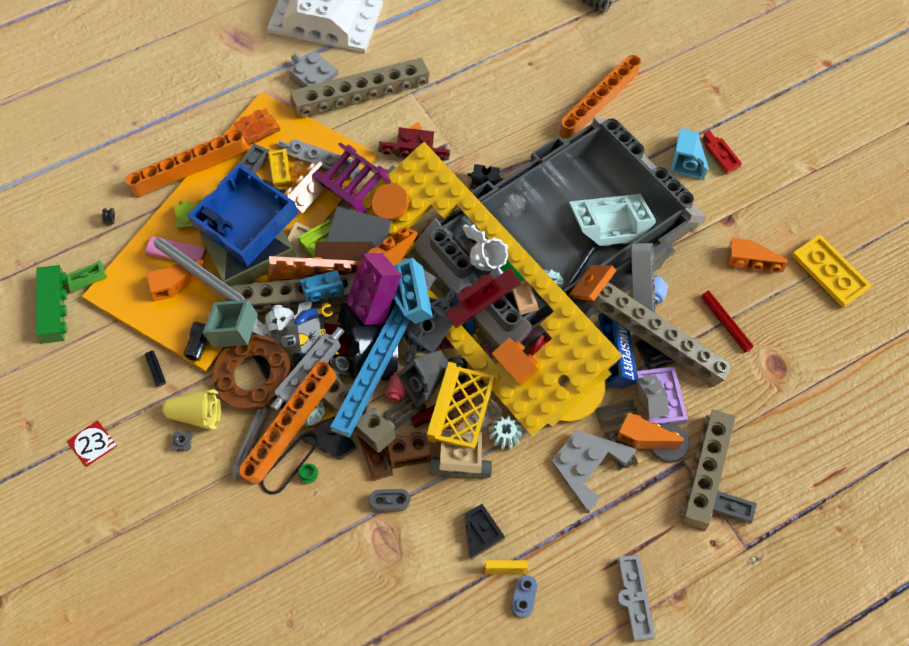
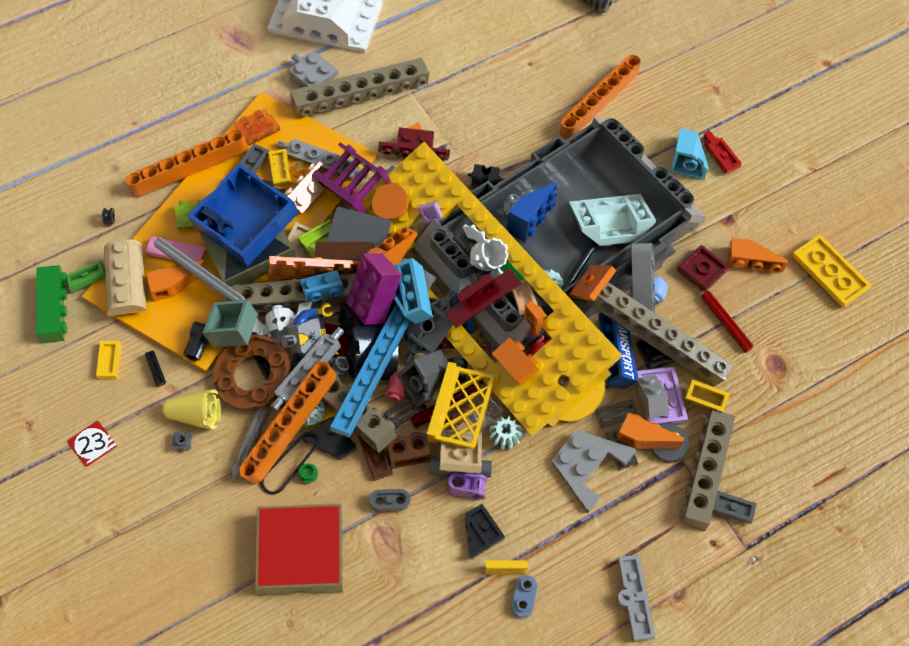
none -> yellow tile [96,341,121,379]
none -> tan container [104,239,147,317]
none -> red tile [255,504,343,596]
none -> lavender tile [418,201,443,224]
none -> medium lavender piece [447,472,487,500]
none -> blue slope [507,182,558,242]
none -> orange plate [524,300,547,336]
none -> dark red plate [677,245,730,292]
none -> yellow brick [683,379,730,412]

